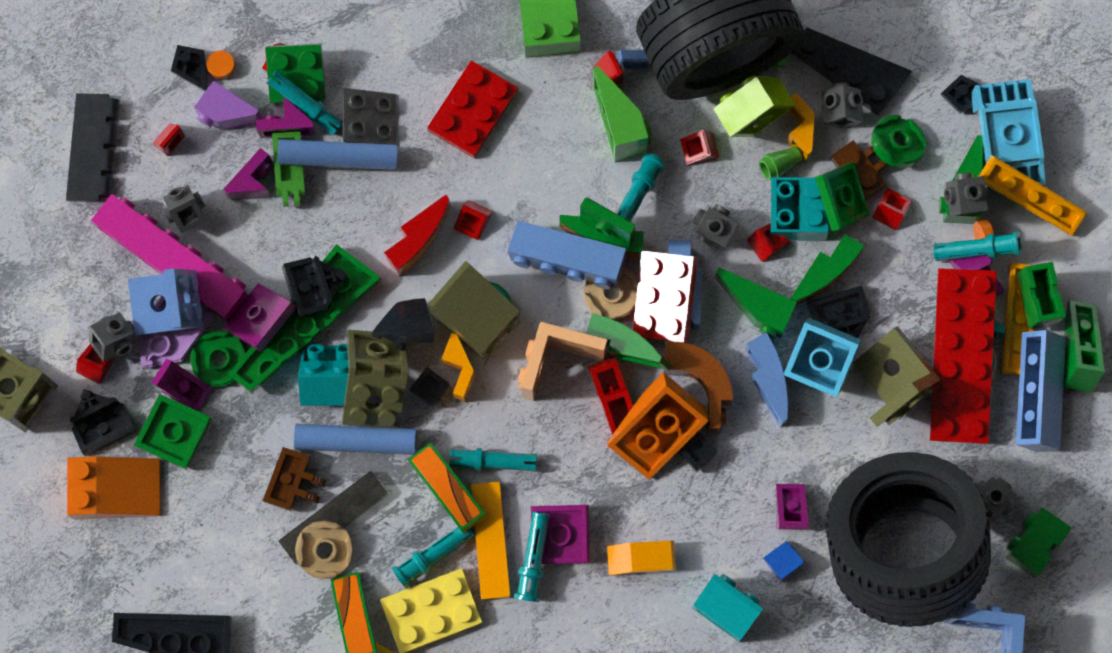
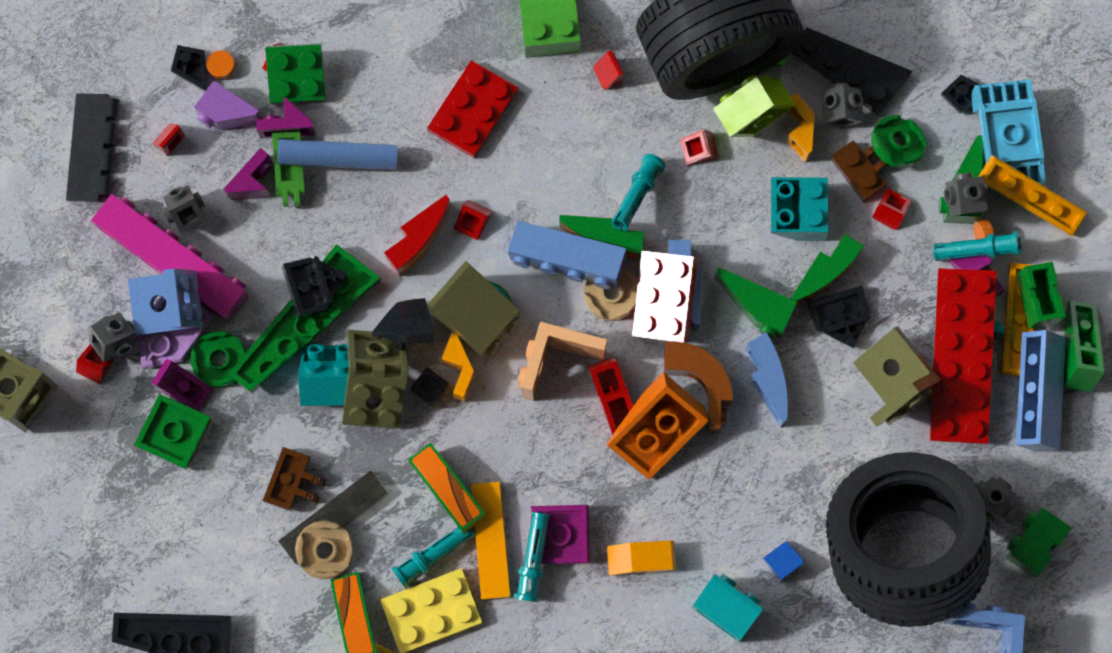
orange slope [67,456,161,520] -> none
black slope [70,389,137,456] -> none
magenta plate [224,283,296,352] -> none
teal pin [266,69,343,136] -> none
medium blue piece [294,423,417,455] -> none
flat silver hinge [343,88,396,145] -> none
teal pin [449,448,537,472] -> none
green plate [580,197,635,248] -> none
green slope [586,313,671,371] -> none
bright green slope [593,66,652,162] -> none
medium blue tile [617,50,650,70] -> none
black plate [678,431,718,473] -> none
dark grey brick [692,204,739,248] -> none
red slope [747,223,791,262] -> none
bright green cone [759,146,802,180] -> none
magenta slope [775,484,809,530] -> none
medium azure brick [783,318,862,397] -> none
green plate [815,162,870,231] -> none

